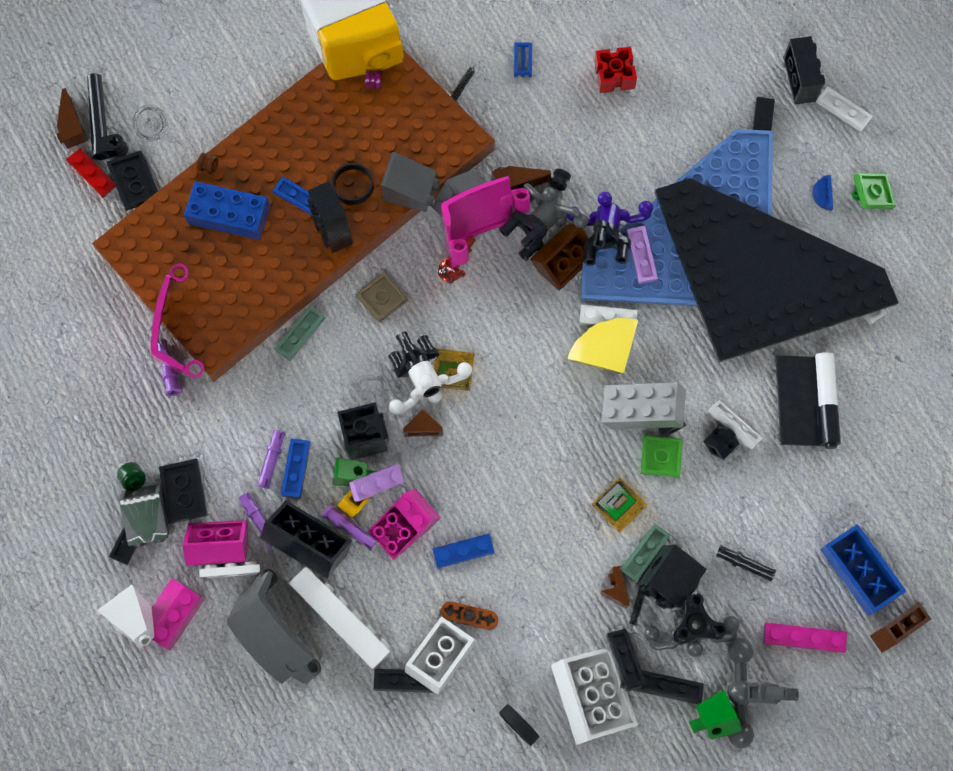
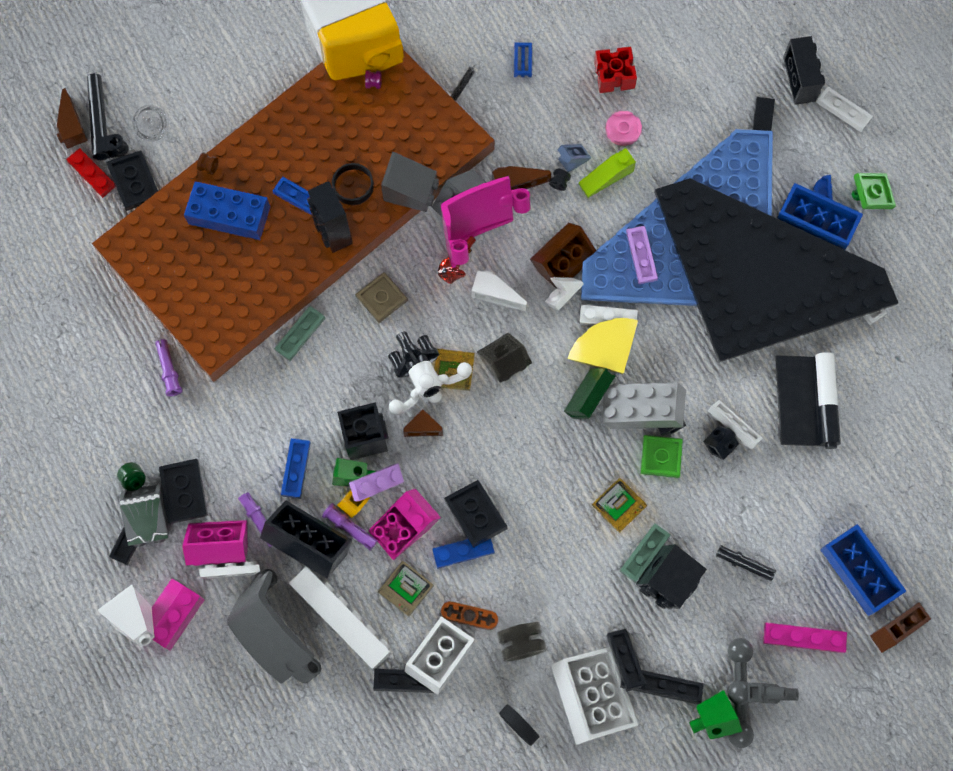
dark pink panel [150,264,204,378] -> none
medium lavender pin [257,430,286,489] -> none
wheel [499,183,588,261] -> none
wheel [566,191,653,266] -> none
reddish brown slope [600,566,630,608] -> none
black piece [629,587,645,631] -> none
wheel [644,593,740,657] -> none
none -> tile [378,561,434,617]
none -> black plate [444,480,508,548]
none -> white slope [472,270,527,312]
none -> clear smoke slope [477,332,532,383]
none -> clear smoke wheel [497,622,547,662]
none -> white slope [545,278,584,311]
none -> sand blue slope [557,144,591,172]
none -> dark green piece [564,368,615,419]
none -> lime slope [578,148,636,198]
none -> bright pink tile [605,111,642,146]
none -> blue brick [777,183,863,250]

